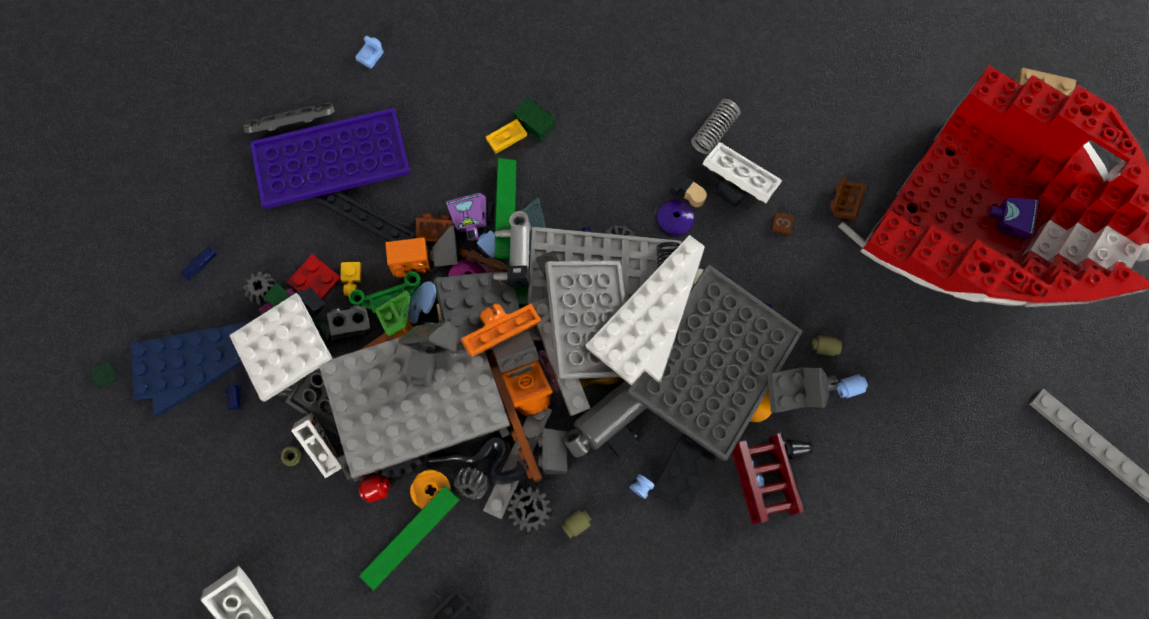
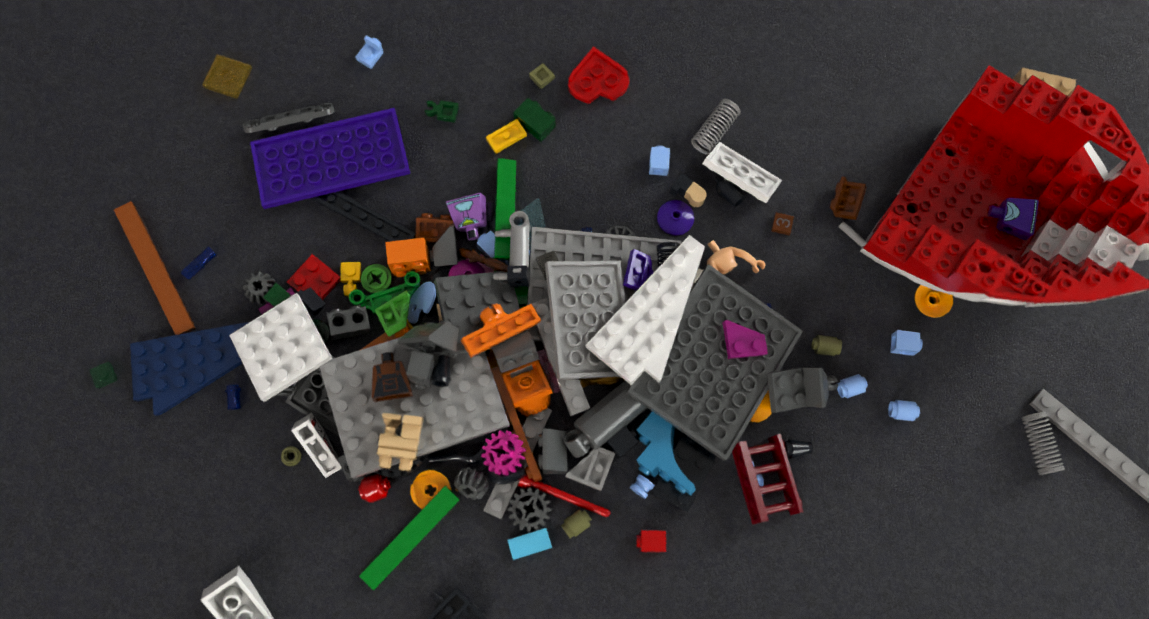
none -> dark orange tile [114,201,196,335]
none -> clear yellow tile [202,54,252,99]
none -> bright green gear [361,264,392,294]
none -> torso [372,352,413,402]
none -> tan hips [377,413,423,471]
none -> dark green plate [425,100,459,123]
none -> black cone [431,355,451,387]
none -> dark pink gear [481,430,526,475]
none -> medium azure tile [508,528,552,560]
none -> red piece [518,473,610,517]
none -> olive plate [529,63,555,89]
none -> light grey wing [565,447,615,491]
none -> red plate [568,47,629,104]
none -> dark purple wing [623,249,654,291]
none -> red brick [636,530,666,553]
none -> dark azure arch [637,411,696,496]
none -> light blue brick [649,146,670,176]
none -> light nougat piece [707,240,765,275]
none -> magenta wing [722,320,768,359]
none -> light blue brick [888,400,920,421]
none -> light blue brick [890,330,923,356]
none -> light orange dish [914,285,953,318]
none -> light grey piece [1021,412,1065,475]

